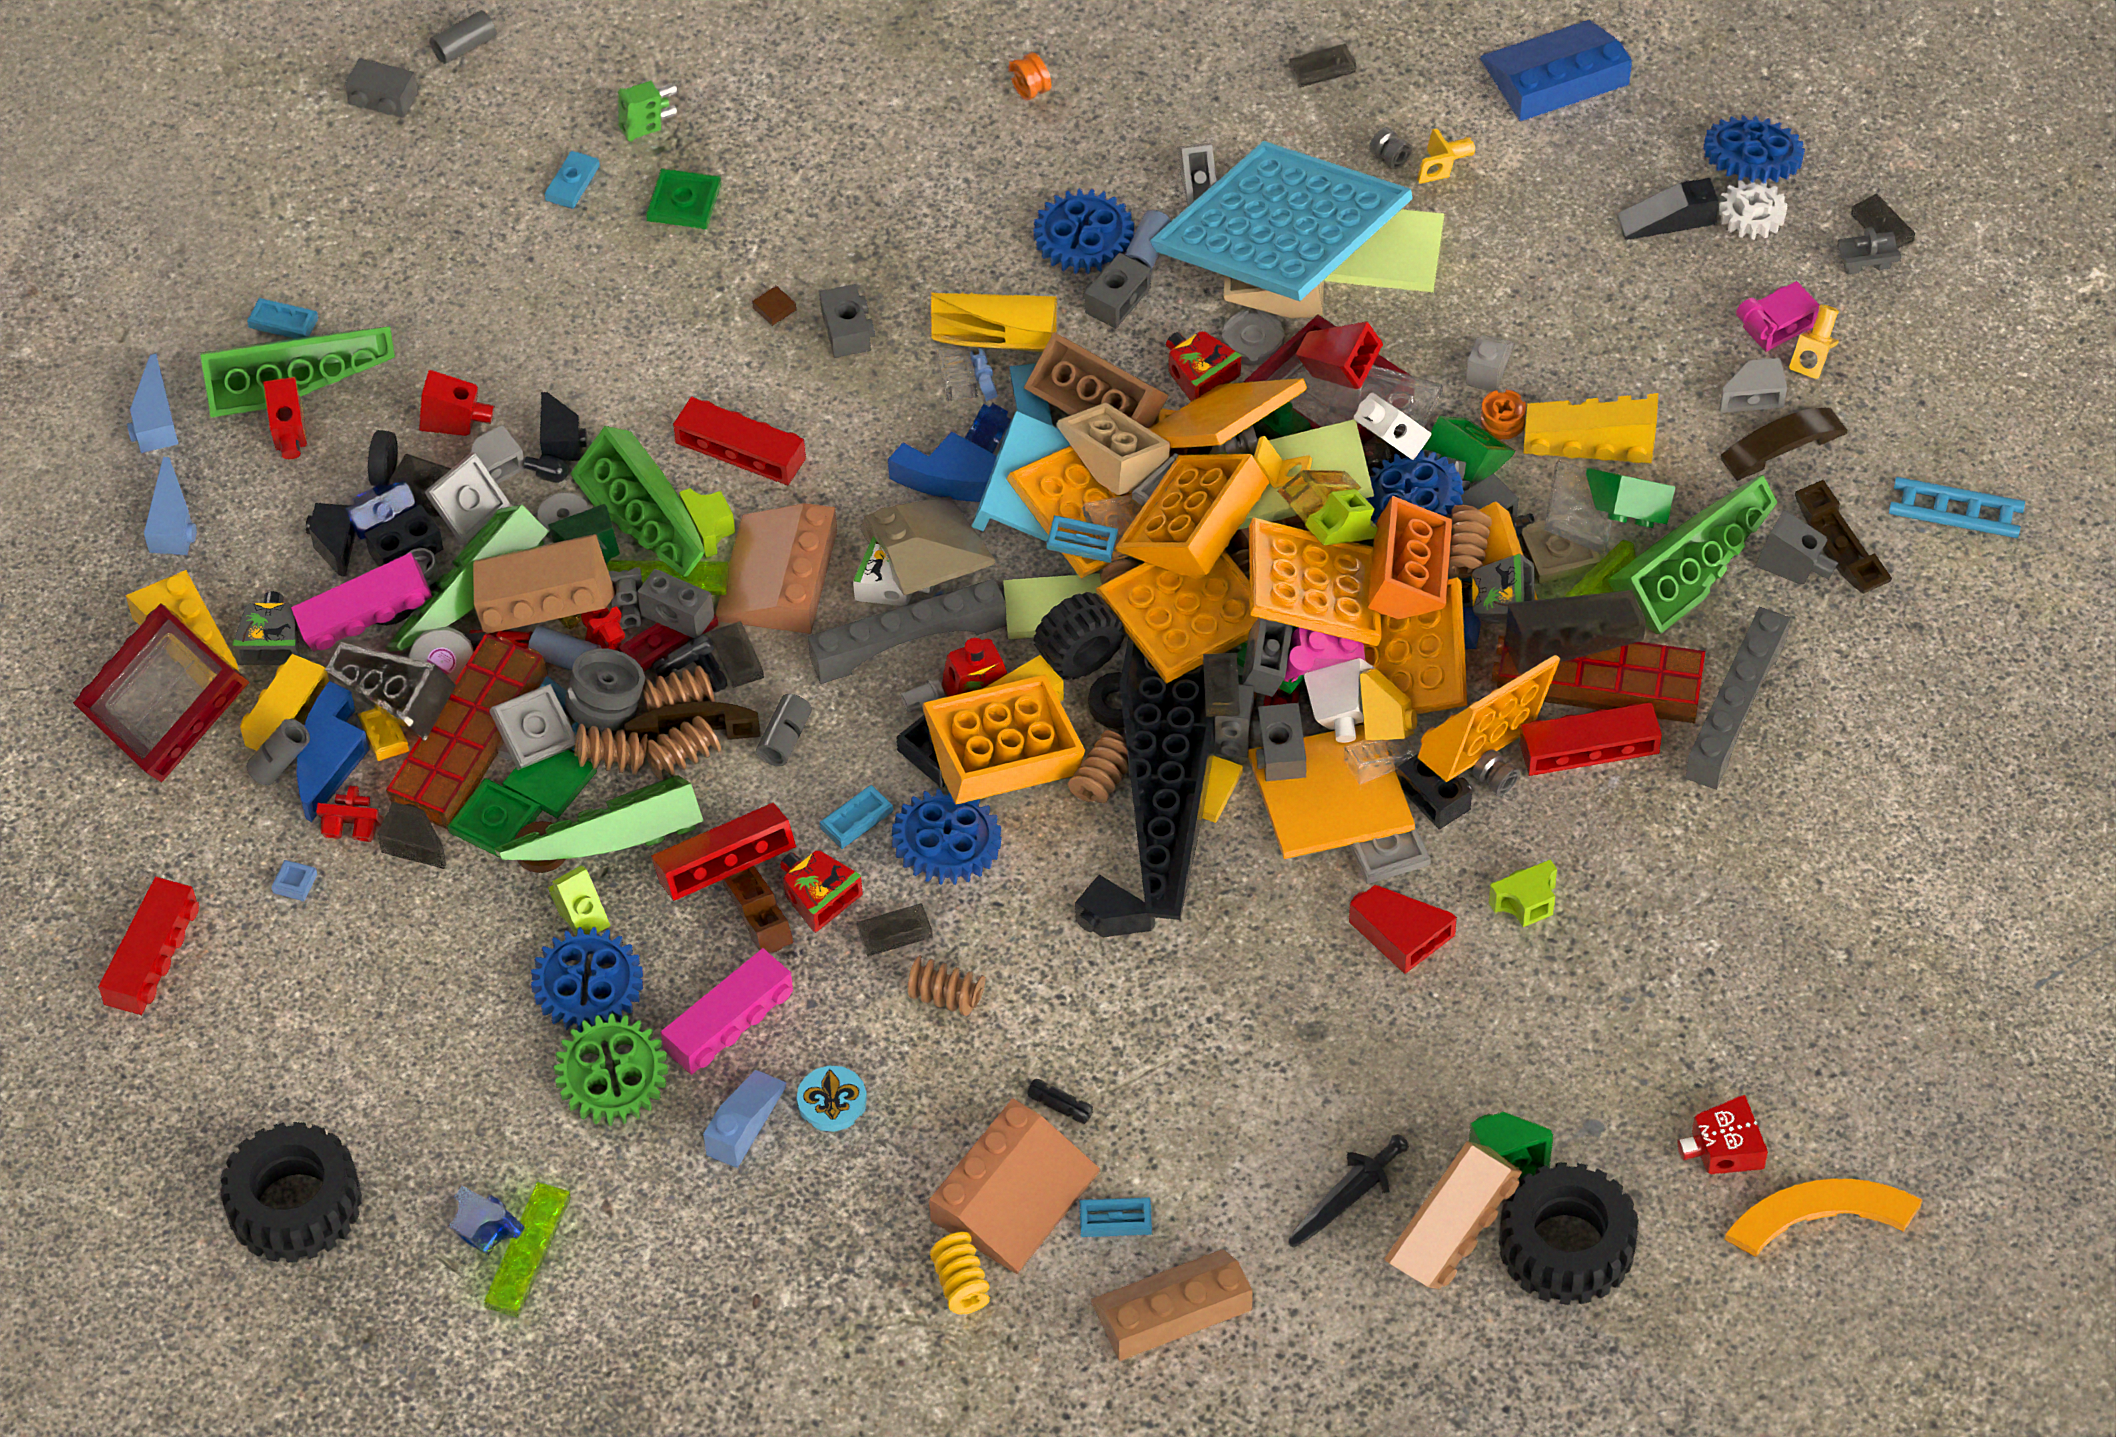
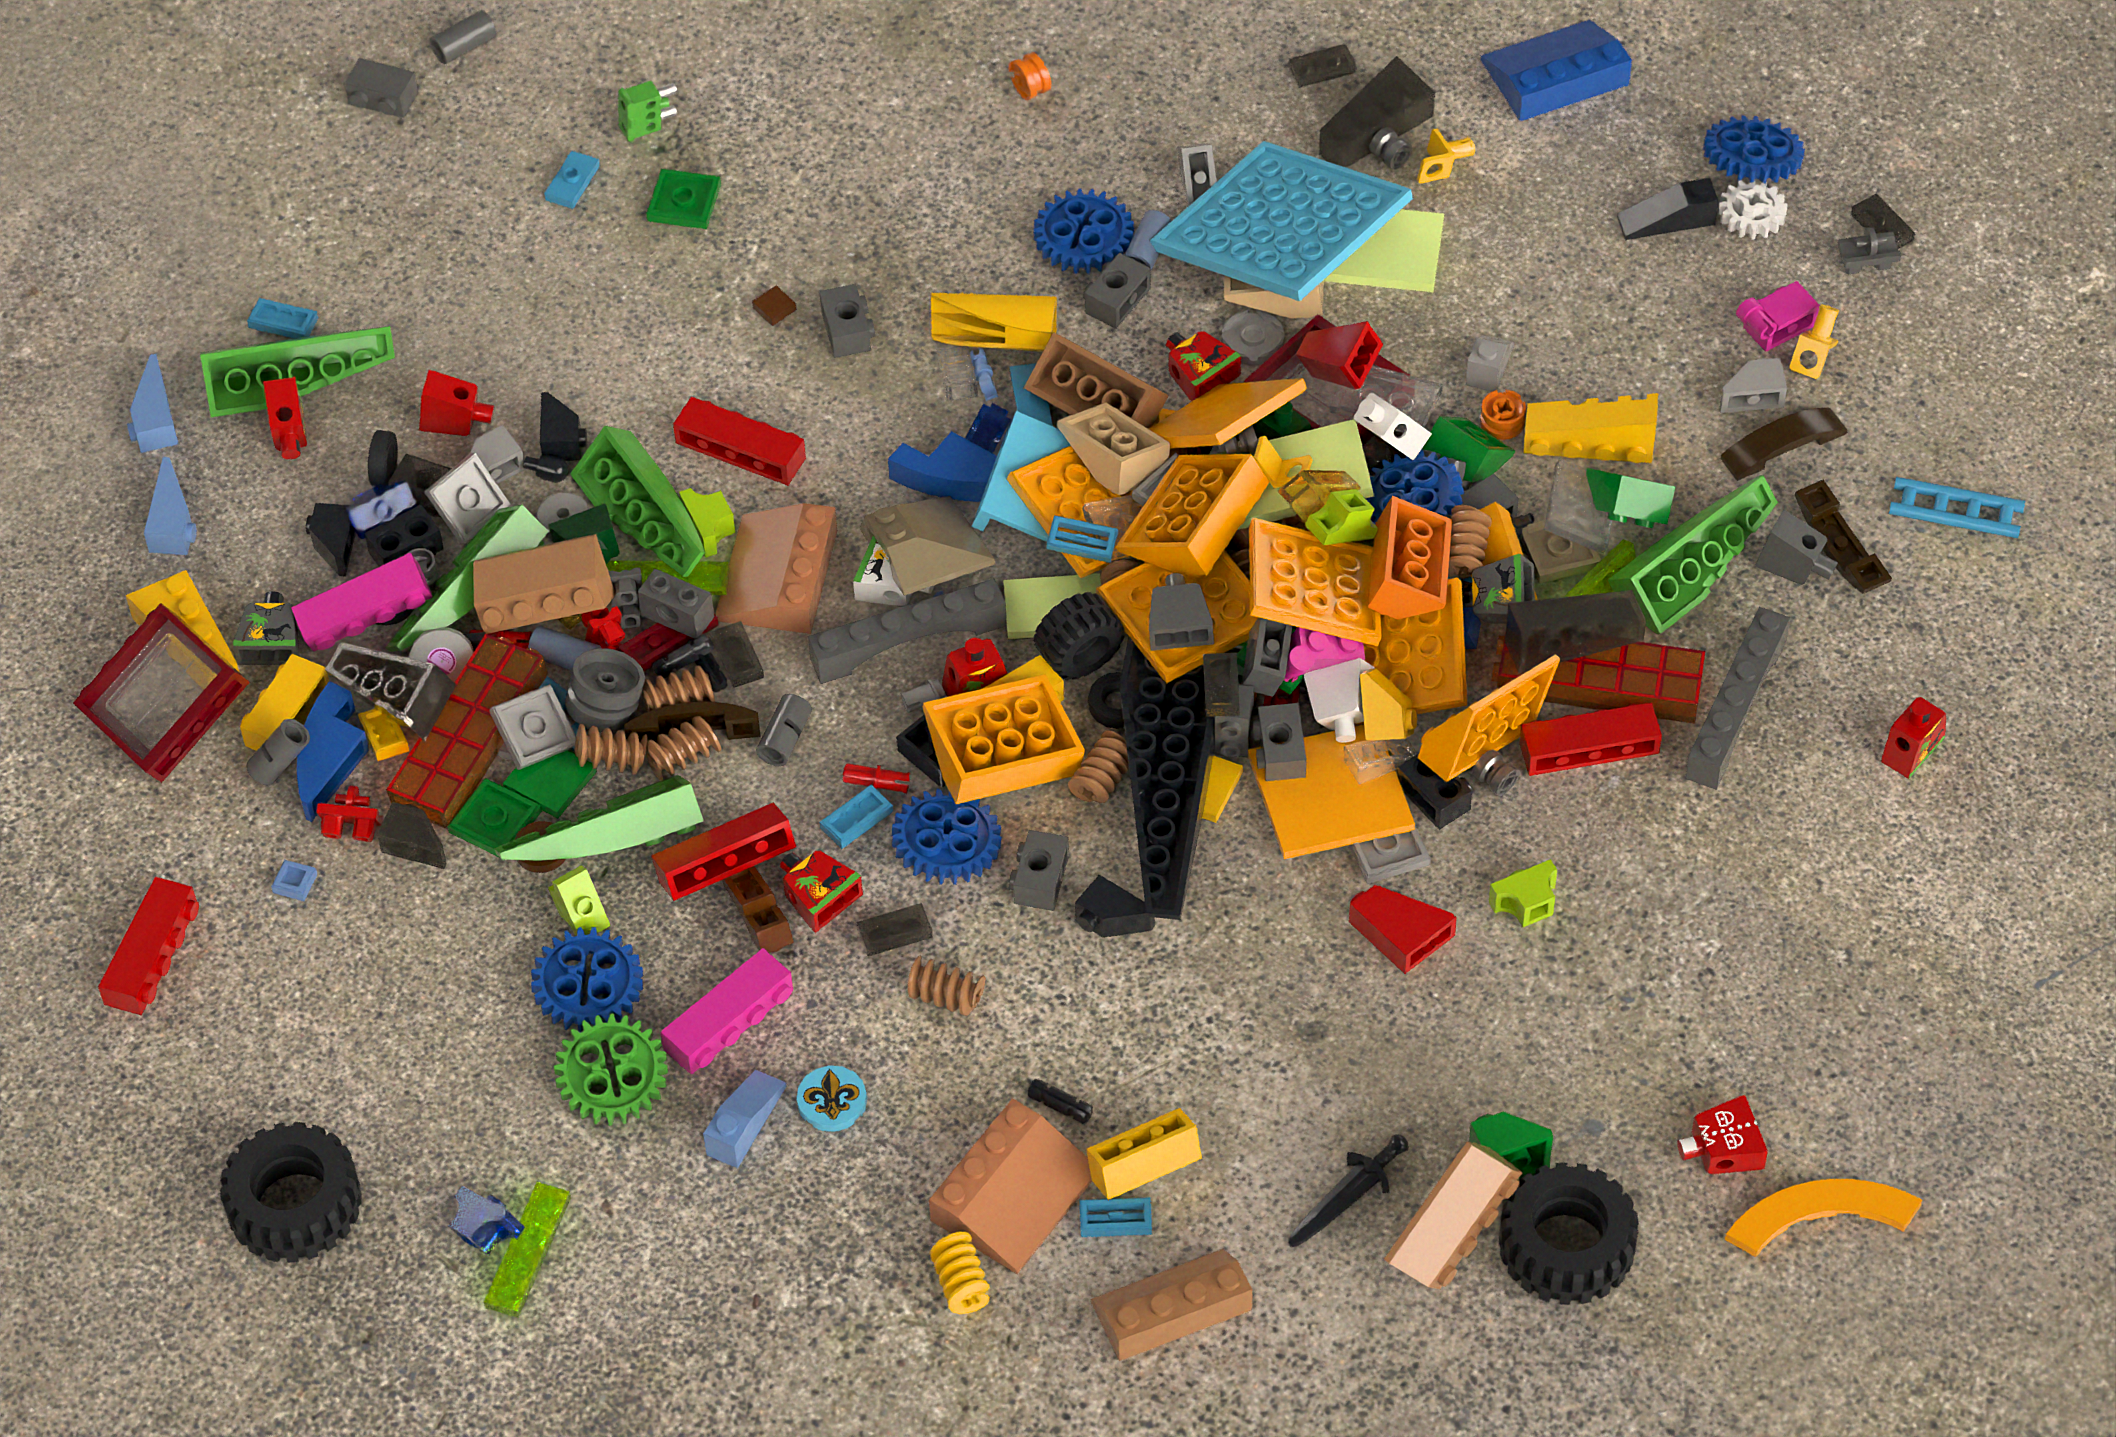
none -> red axle [842,763,911,794]
none -> dark grey brick [1009,830,1069,911]
none -> yellow brick [1086,1108,1202,1200]
none -> dark grey torso [1149,573,1214,651]
none -> clear smoke wedge [1319,56,1435,168]
none -> red torso [1881,697,1947,779]

